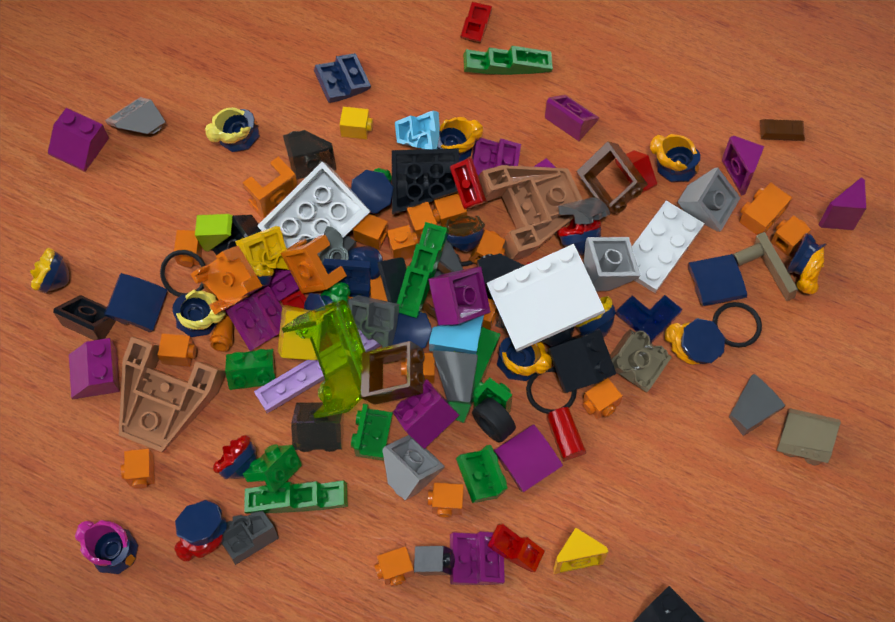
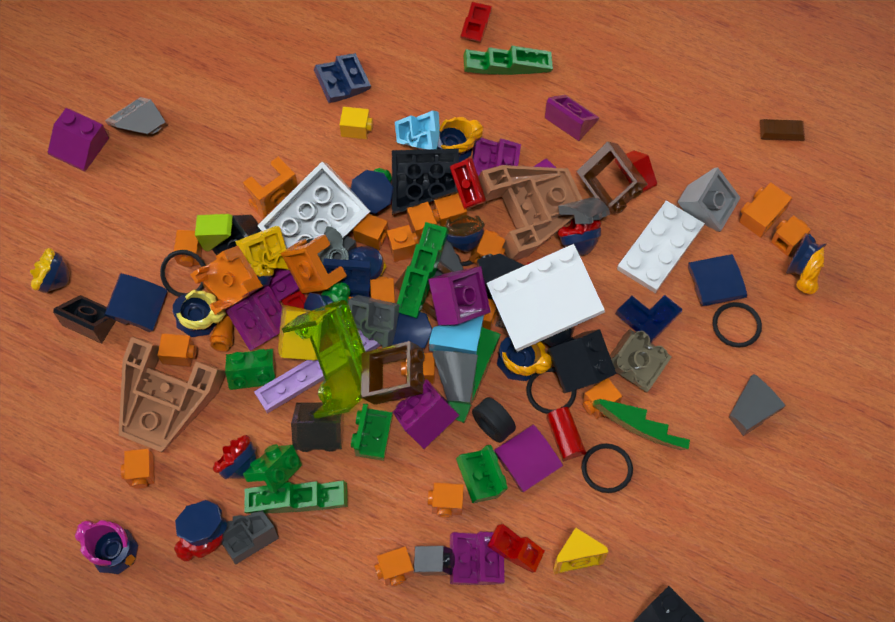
magenta slope [69,338,120,400] -> none
piece [205,107,259,152] -> none
clear smoke slope [283,130,336,180] -> none
black slope [377,258,407,304] -> none
light grey slope [383,435,445,500] -> none
green bracket [473,377,513,413] -> none
dark blue hair [575,296,616,337] -> none
light grey slope [584,237,641,291] -> none
piece [650,134,701,182] -> none
dark blue piece [665,318,725,364] -> none
magenta slope [722,136,764,196] -> none
dark tan piece [733,232,798,301] -> none
dark tan slope [777,408,841,466] -> none
magenta slope [818,177,866,230] -> none
none -> black tyre [581,443,633,493]
none -> green slope [593,399,690,450]

